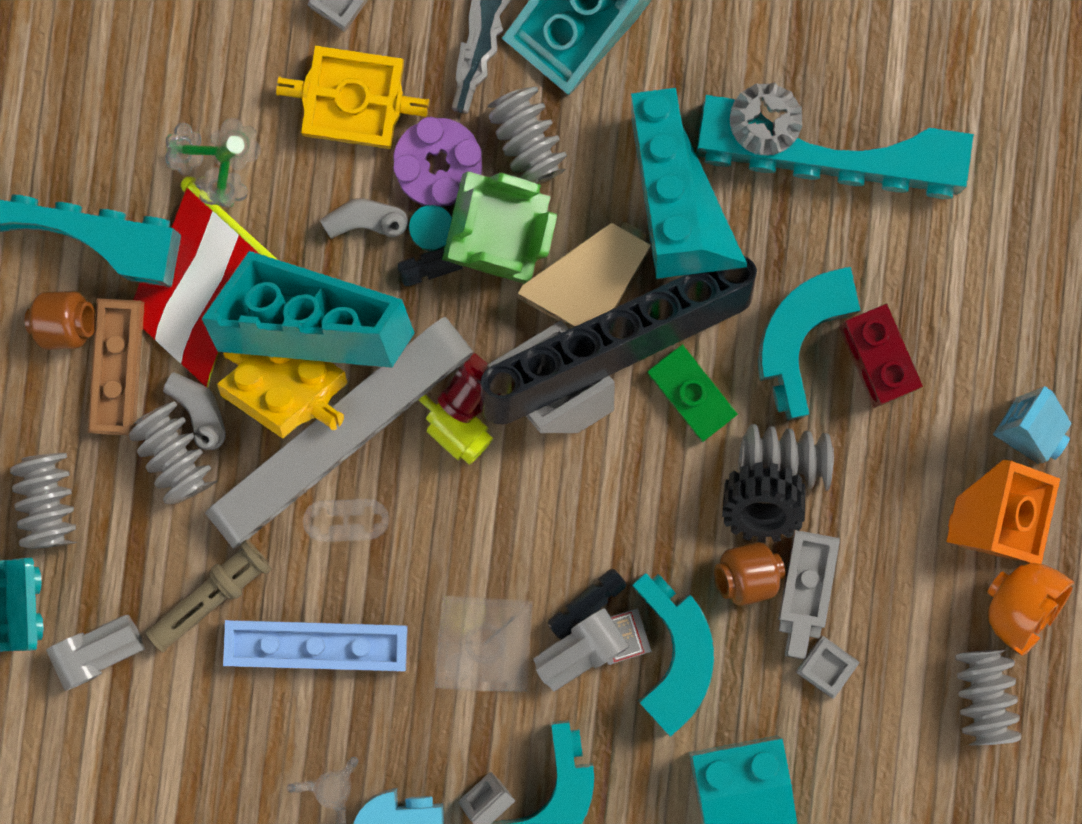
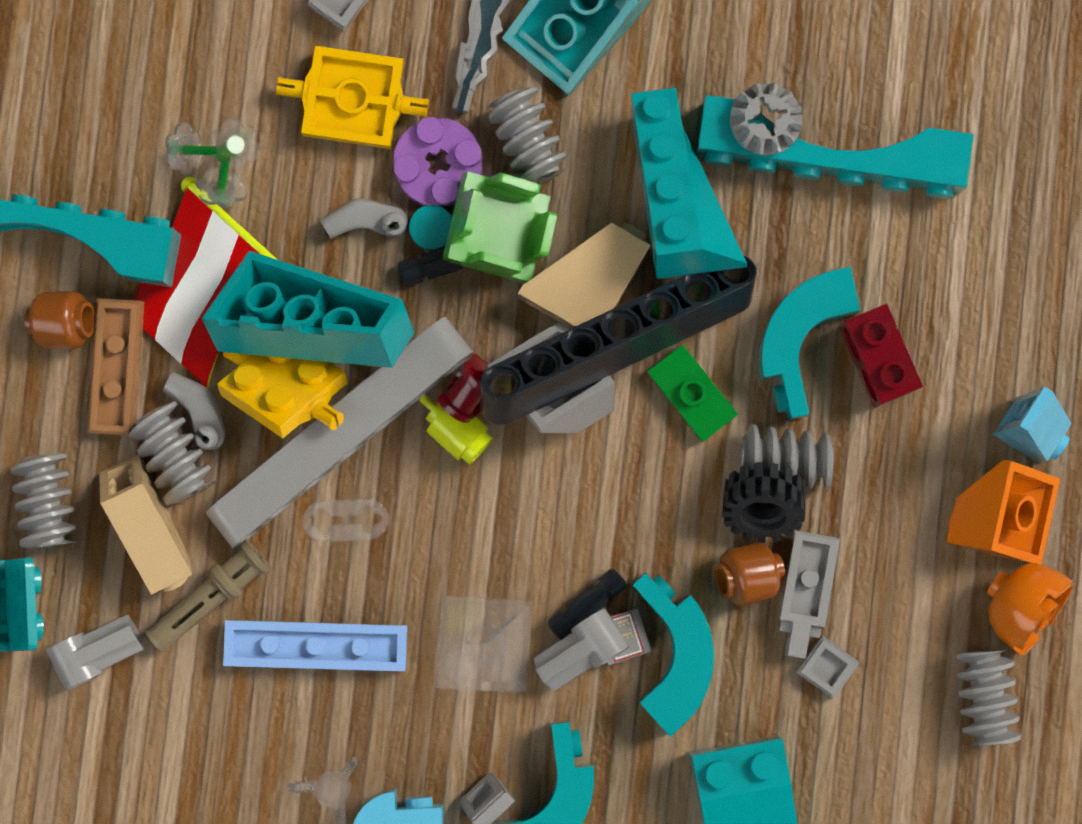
none -> tan slope [99,454,192,595]

